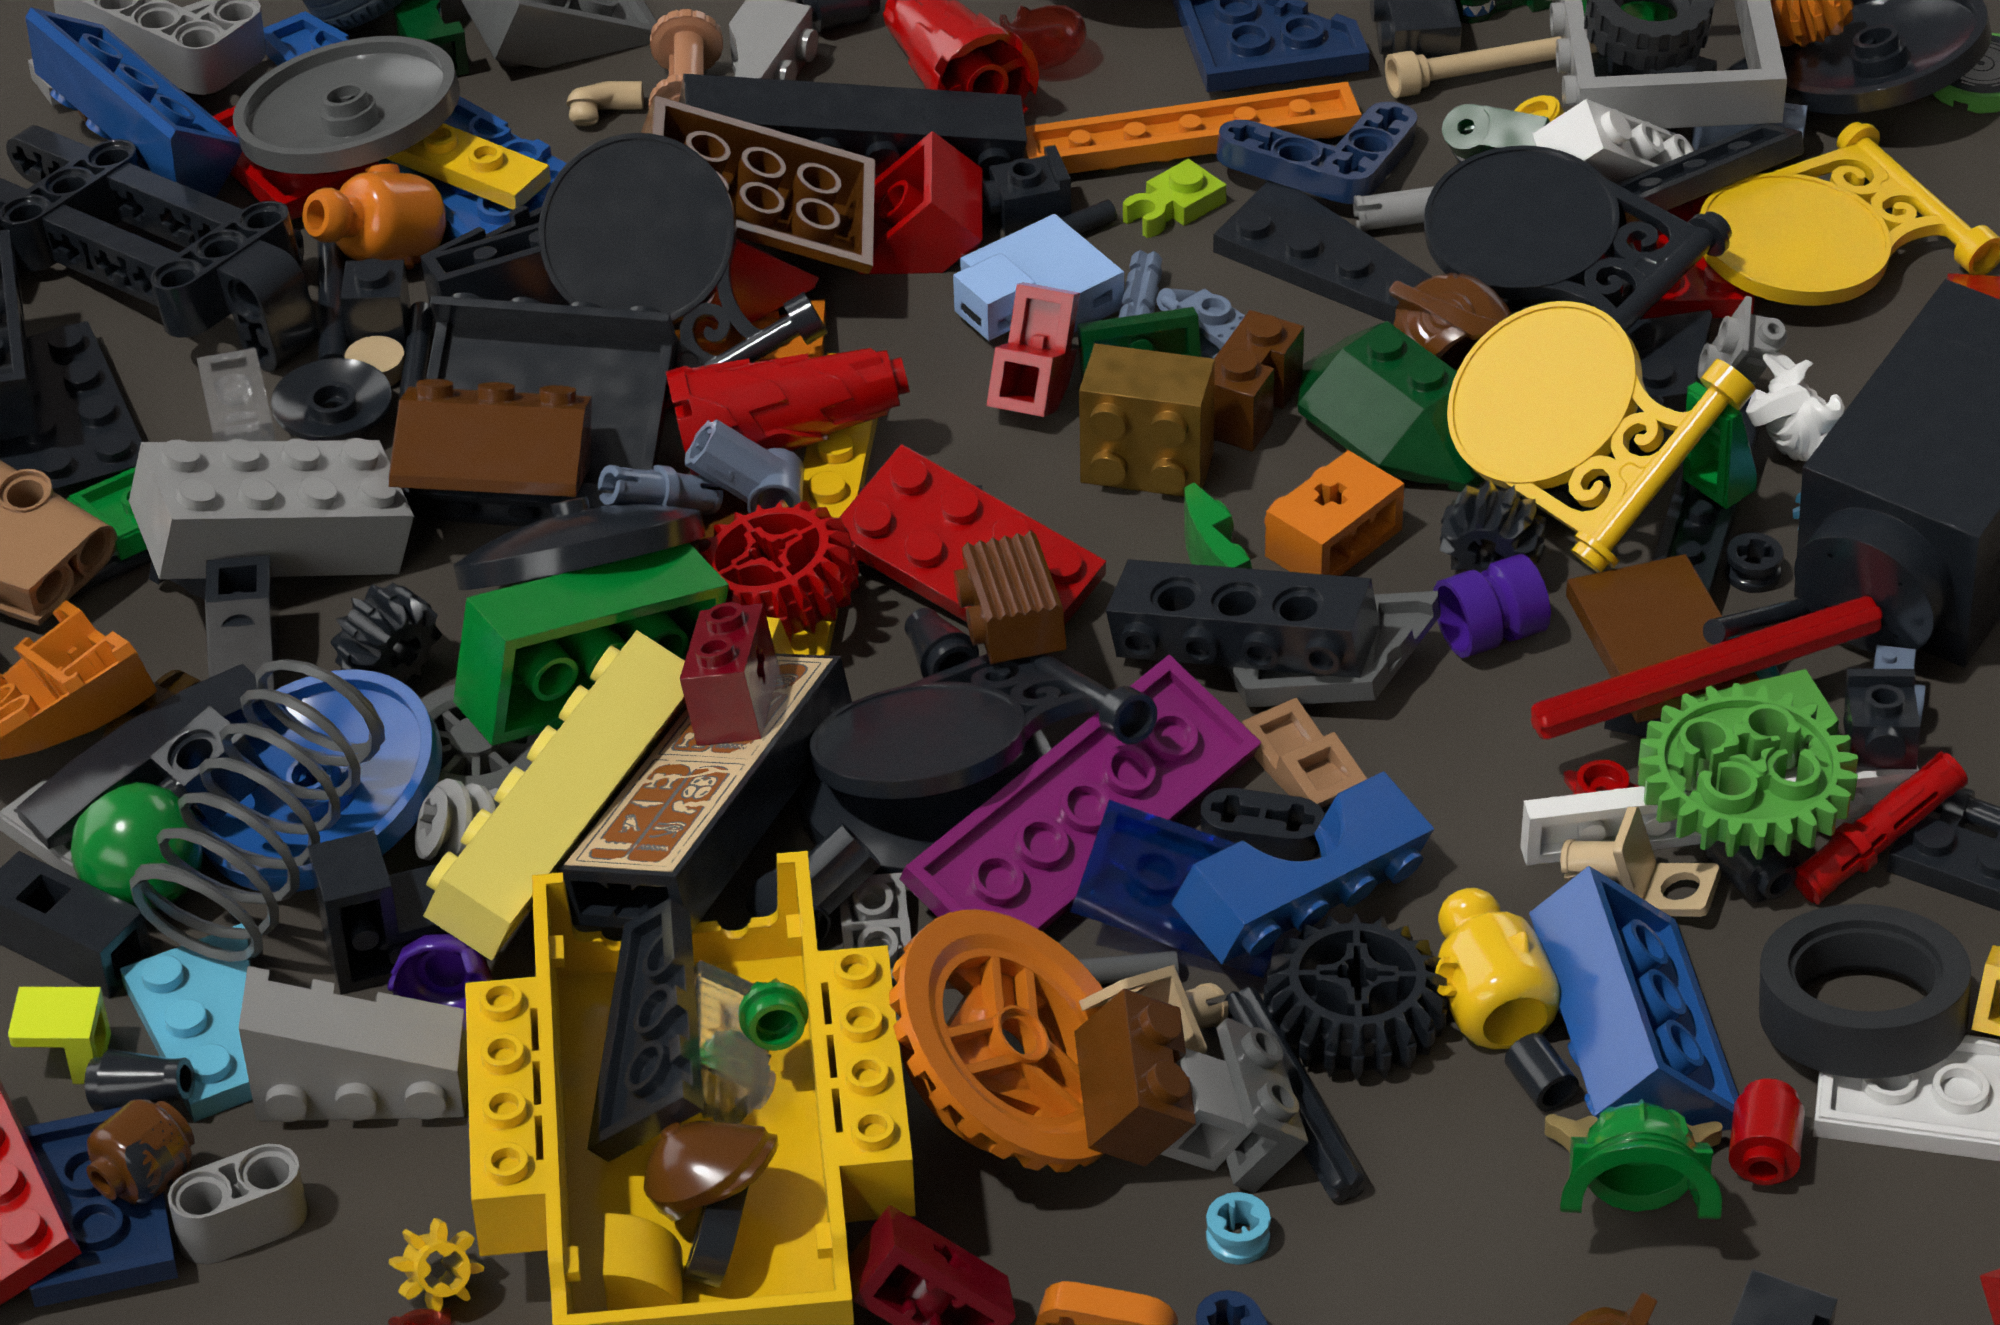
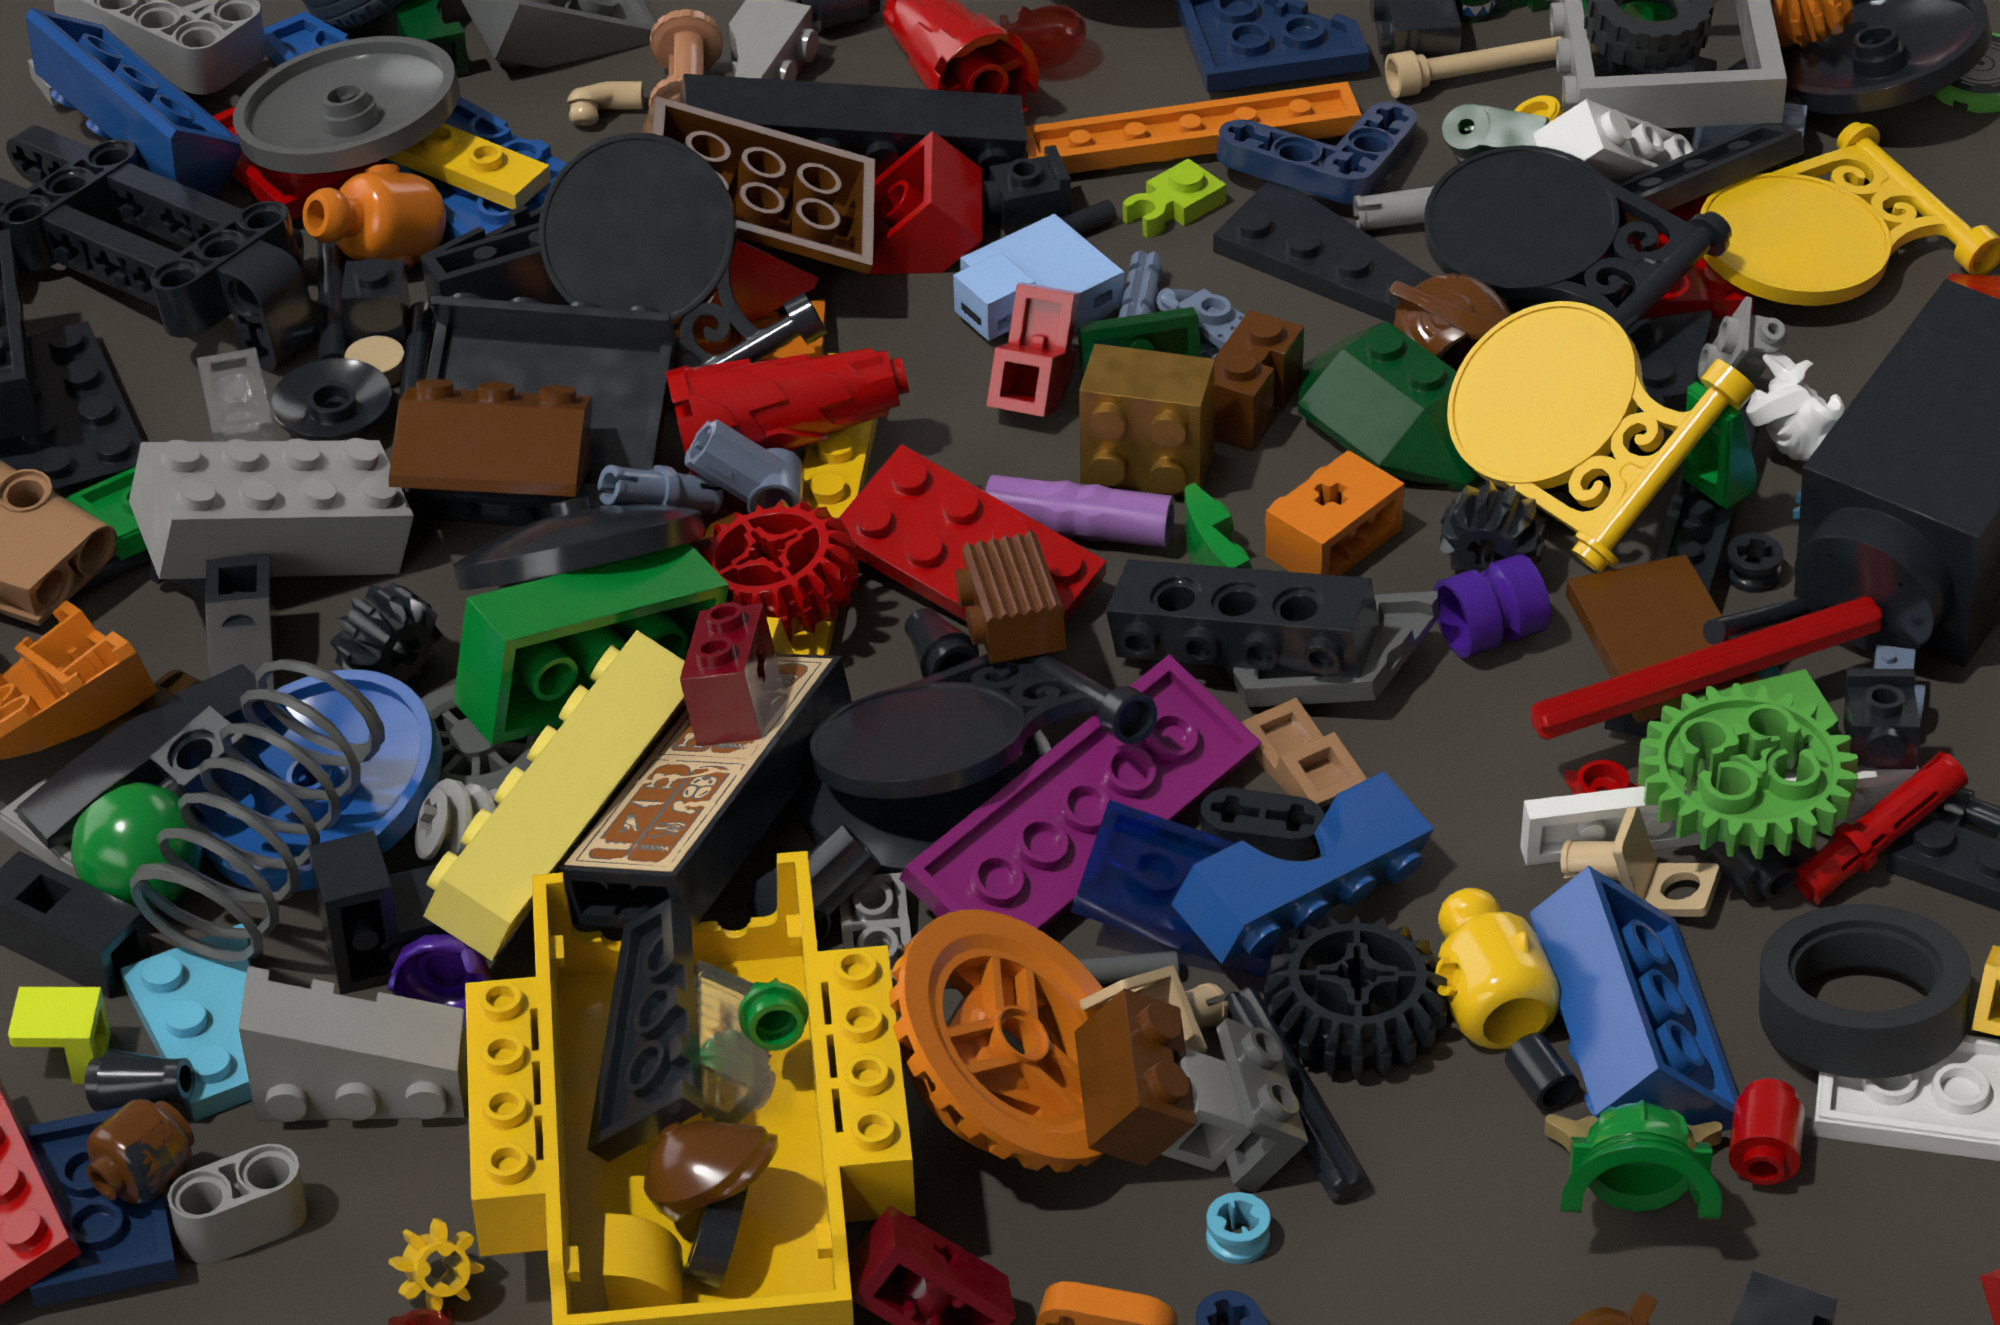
none -> medium lavender axle [985,474,1175,548]

